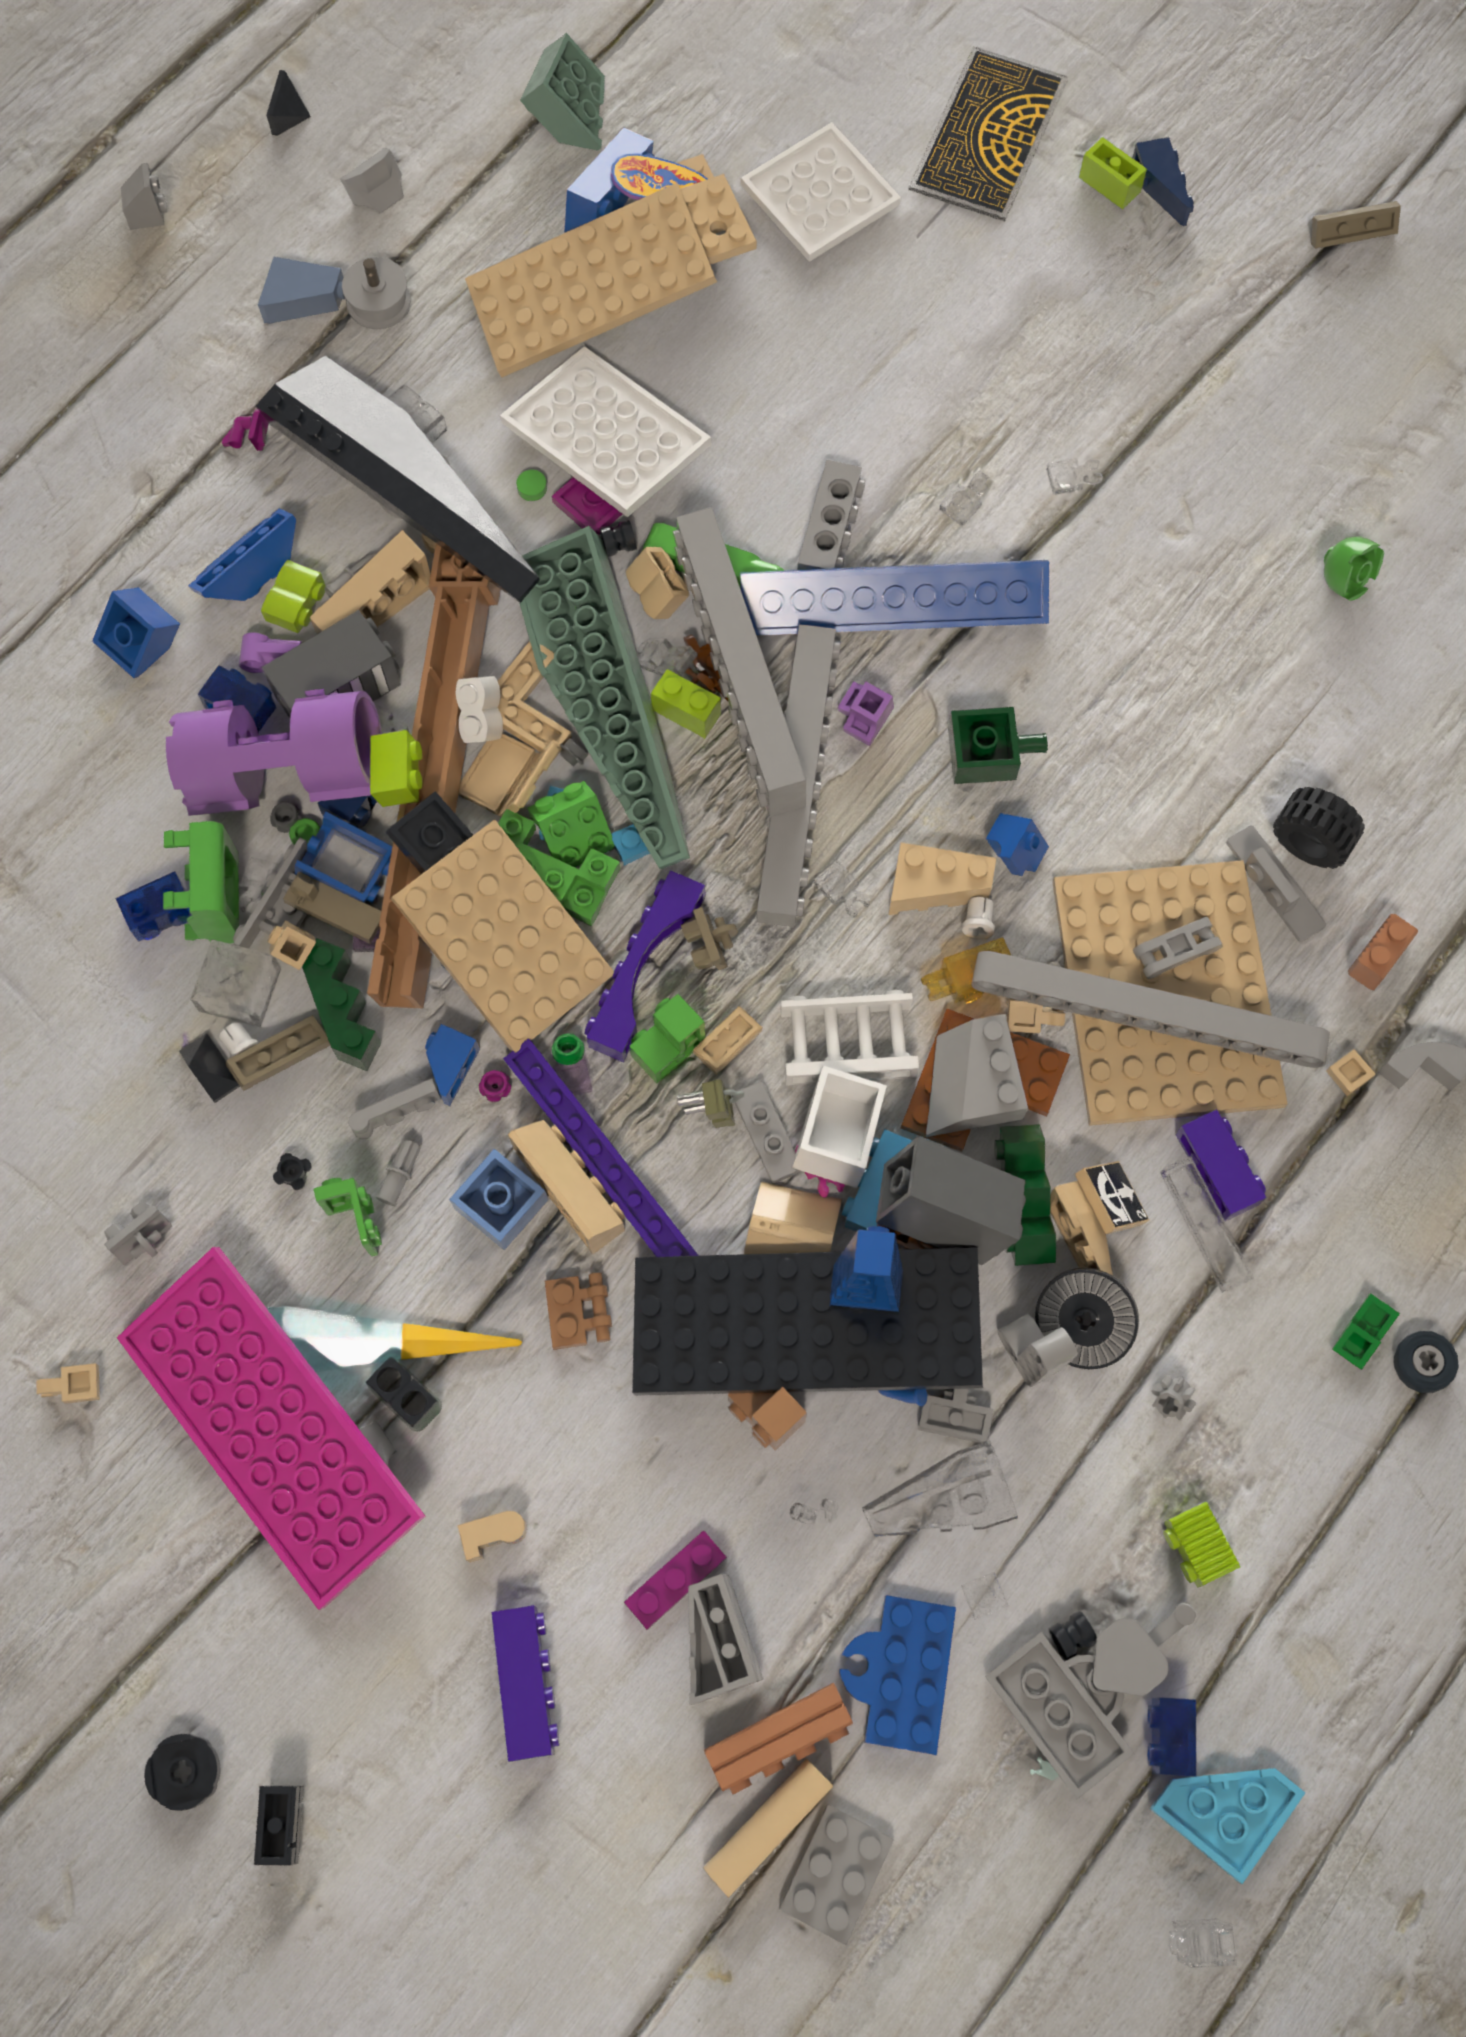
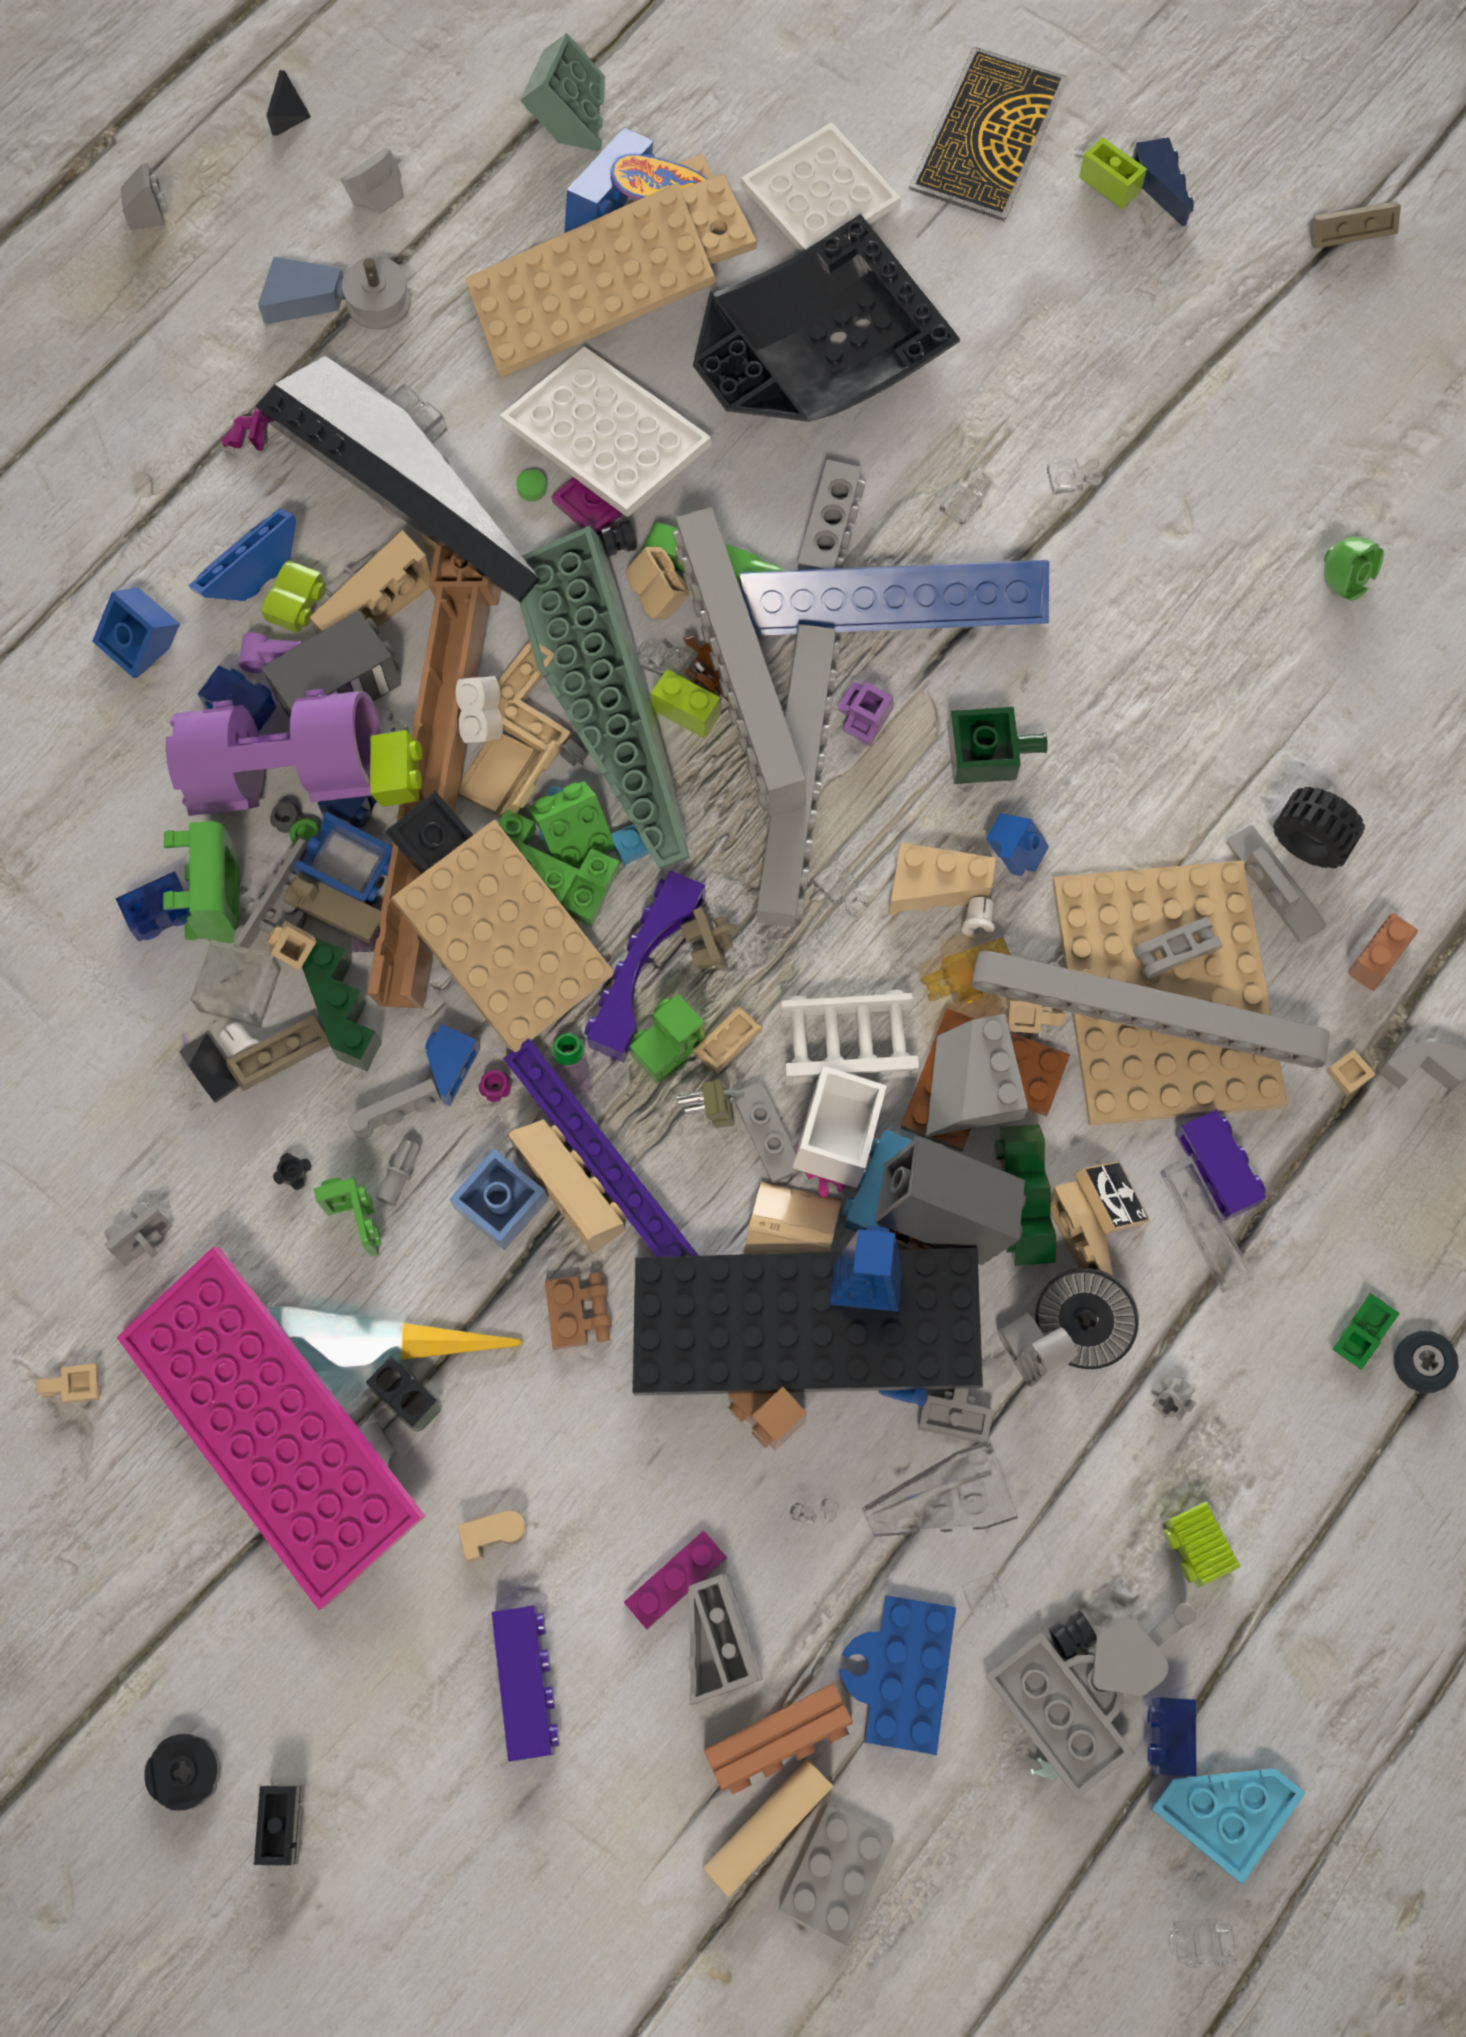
none -> black wedge [693,214,960,422]

